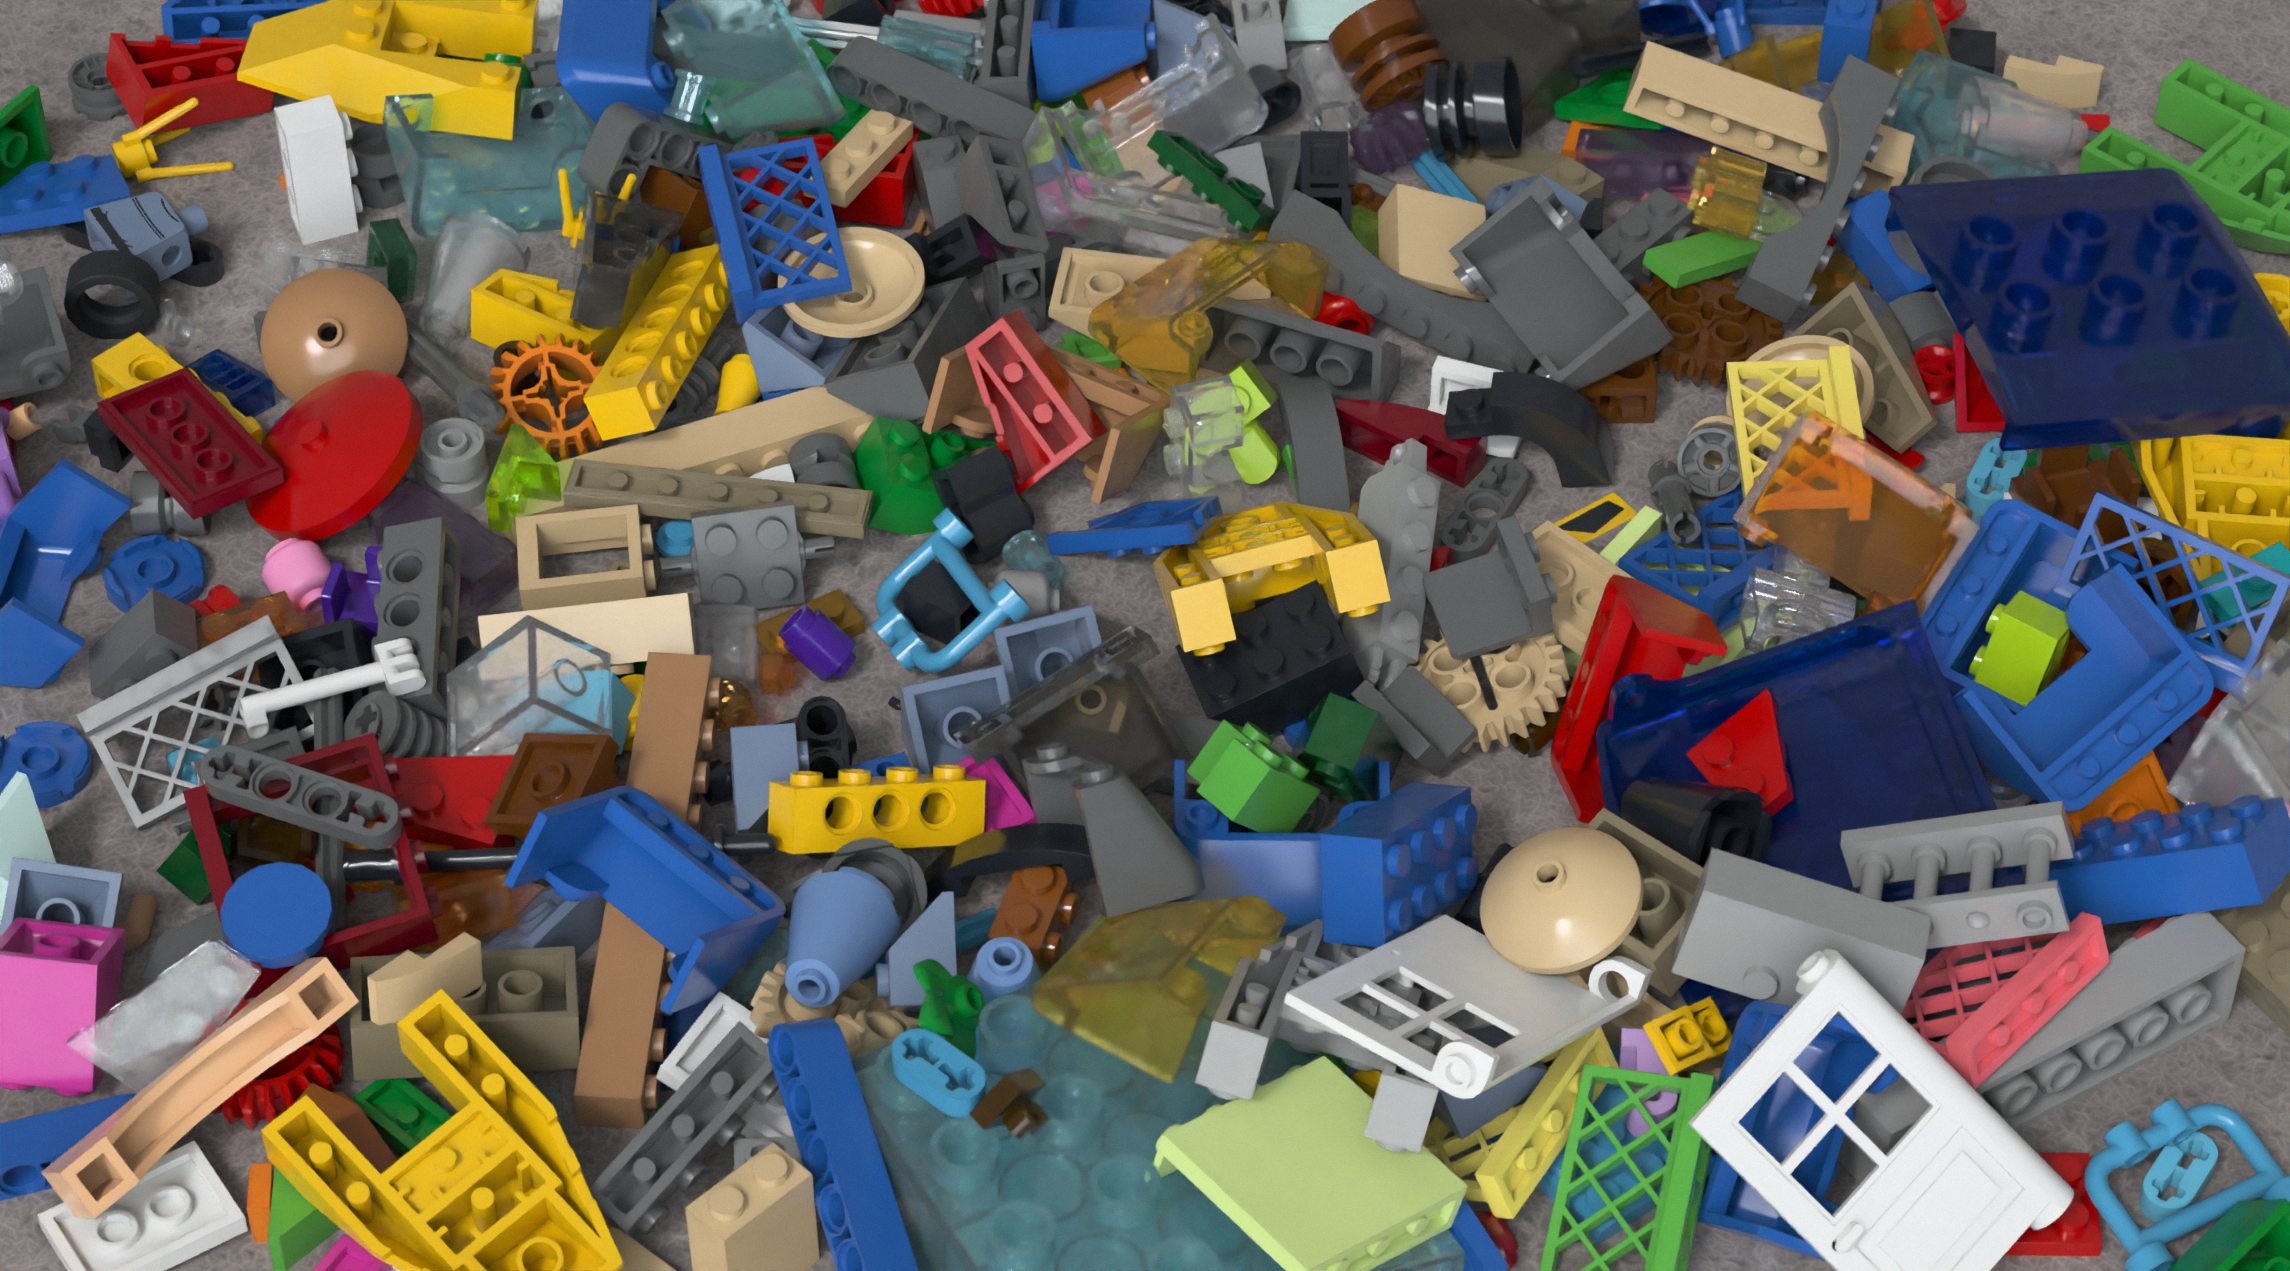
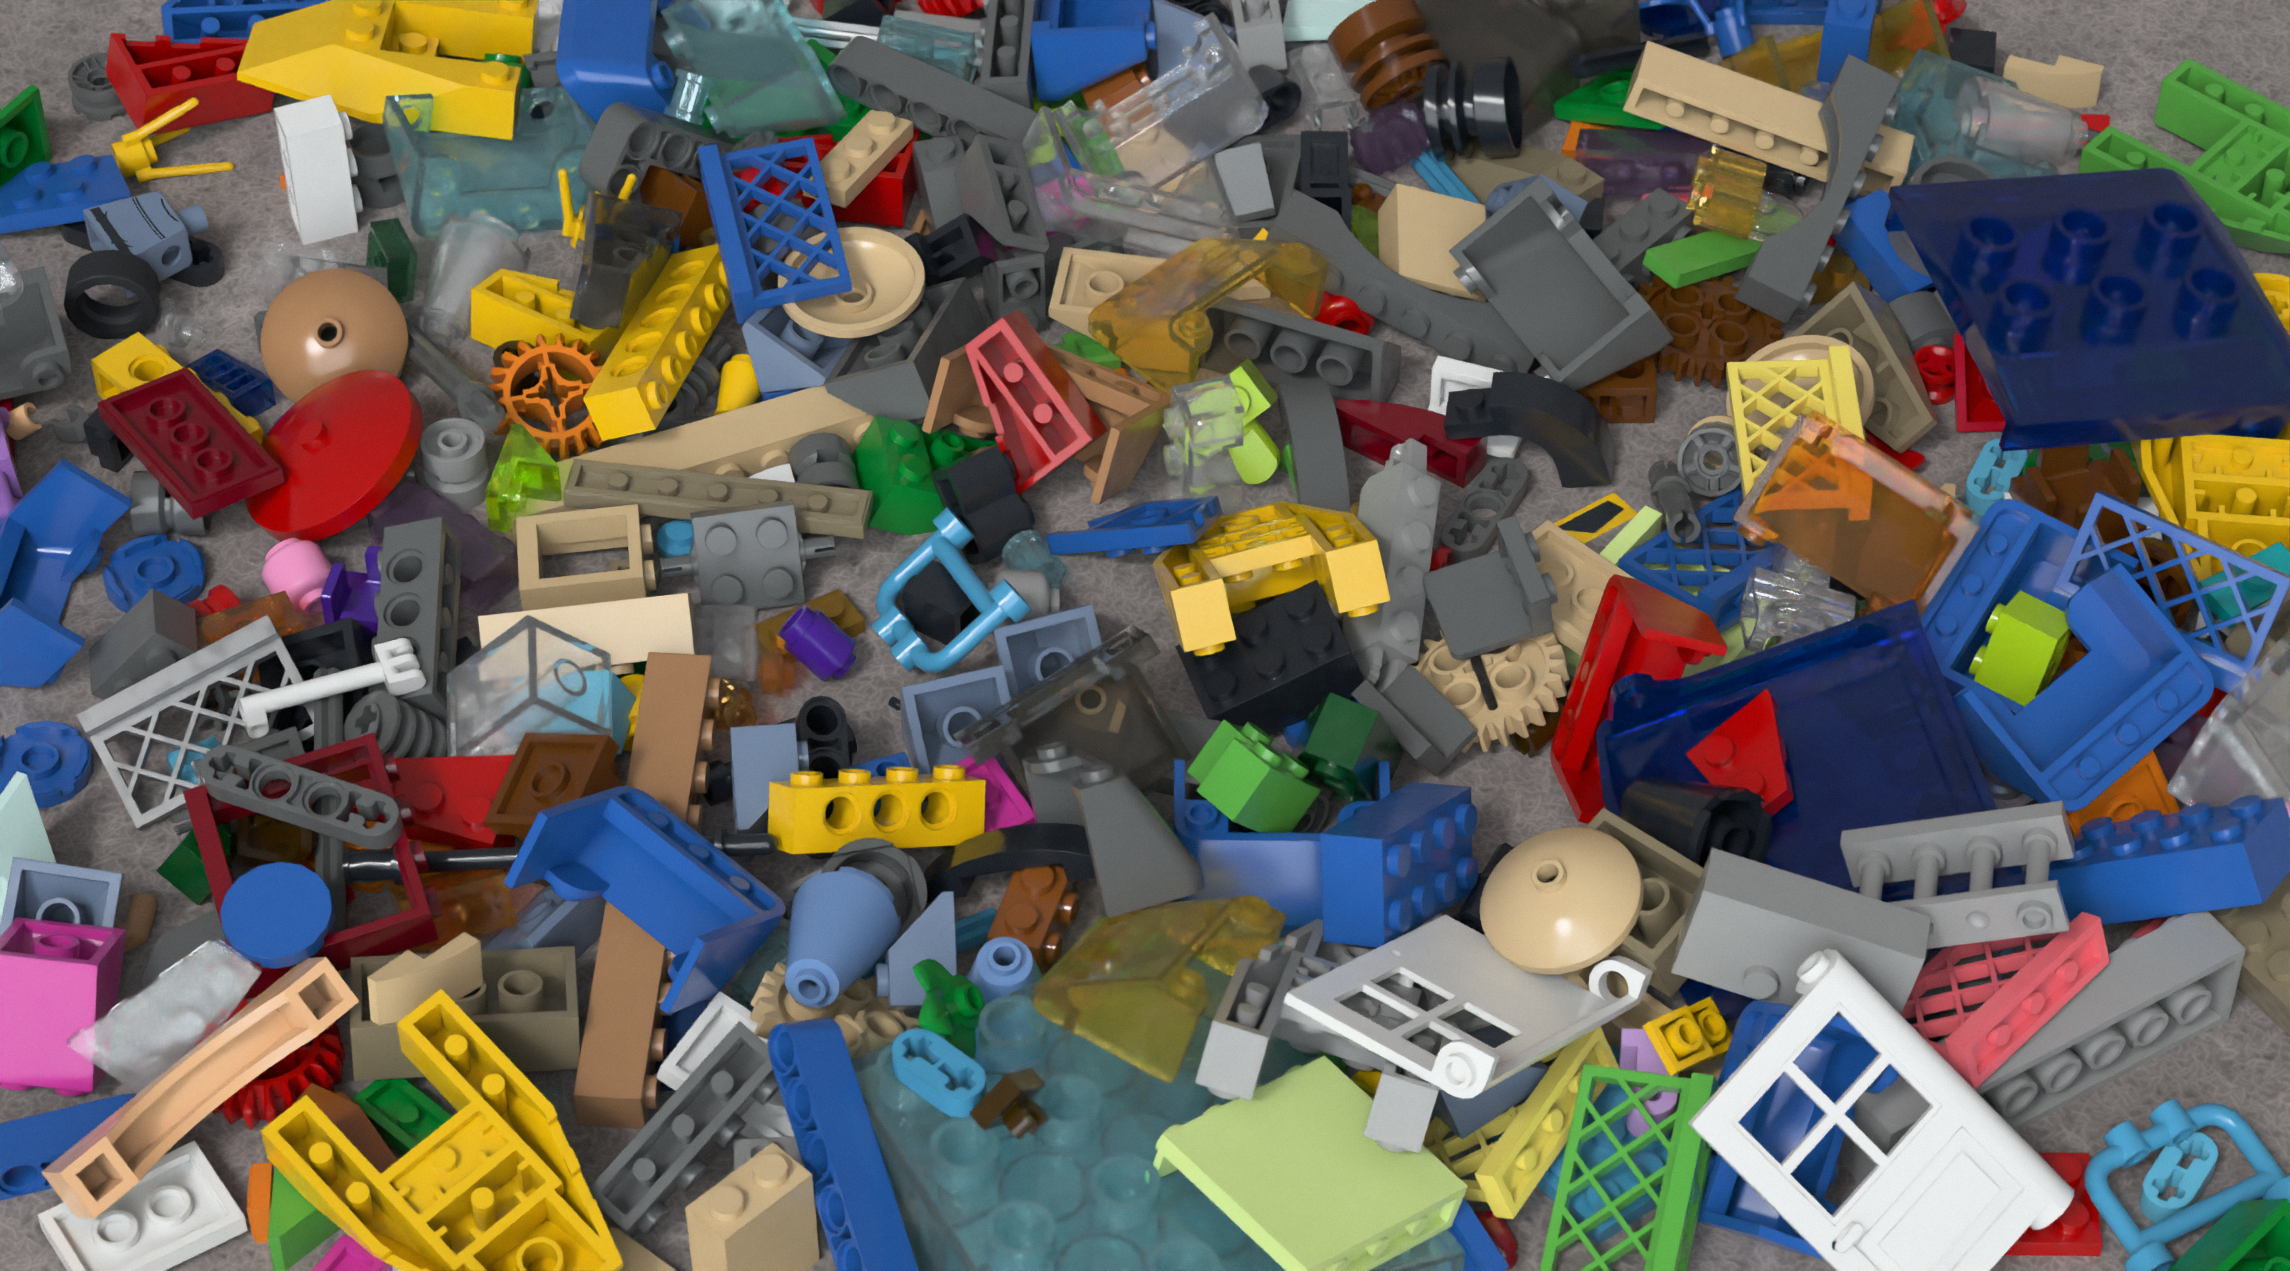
dark green wing [1147,129,1280,234] -> none

